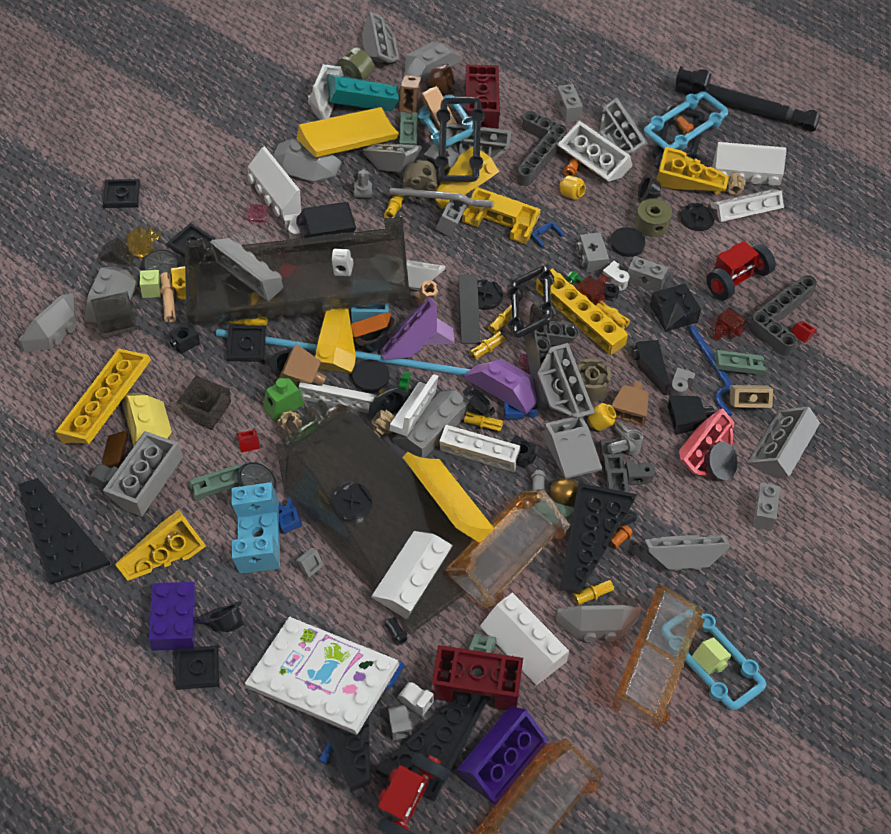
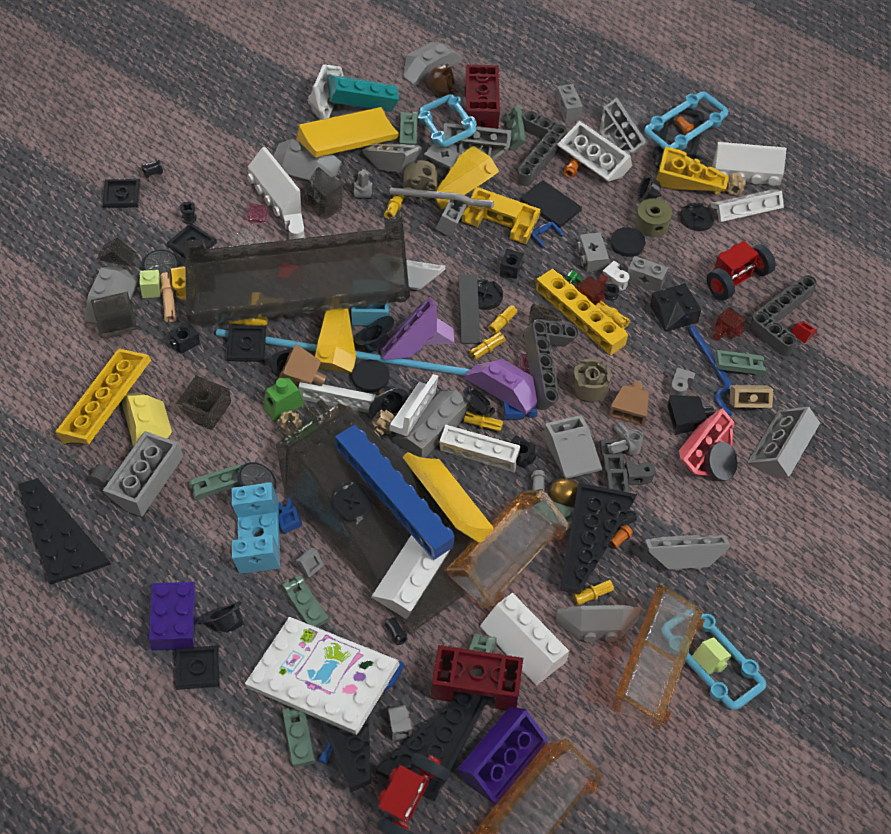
light grey wedge [18,293,77,352] -> none
reddish brown slope [102,431,129,468] -> none
yellow wedge [115,510,206,581] -> none
clear yellow brick [126,226,161,258] -> none
light grey slope [210,238,284,302] -> none
red slope [237,429,260,453] -> none
black slope [296,202,356,251] -> none
white leg [332,249,354,276] -> none
olive piece [337,47,374,80] -> none
orange slope [351,312,391,337] -> none
light grey wedge [362,12,400,63] -> none
green arm [398,371,411,392] -> none
white leg [398,682,434,717] -> none
medium nougat torso [400,75,421,113] -> none
light nougat piece [415,280,438,306] -> none
light nougat beam [421,86,457,131] -> none
black bar [435,97,485,182] -> none
black bar [507,265,557,338] -> none
light grey wedge [537,343,595,418] -> none
yellow head [559,176,586,200] -> none
yellow head [587,403,616,431] -> none
black slope [632,340,670,395] -> none
black piece [675,66,821,132] -> none
light grey brick [752,483,780,531] -> none
none -> black bush [141,159,163,178]
none -> black bush [180,201,197,224]
none -> sand green plate [281,575,329,628]
none -> sand green plate [282,708,315,768]
none -> clear smoke slope [303,167,342,219]
none -> blue brick [335,425,454,560]
none -> black brick [500,249,524,279]
none -> sand green plate [503,106,526,150]
none -> black tile [520,180,582,228]

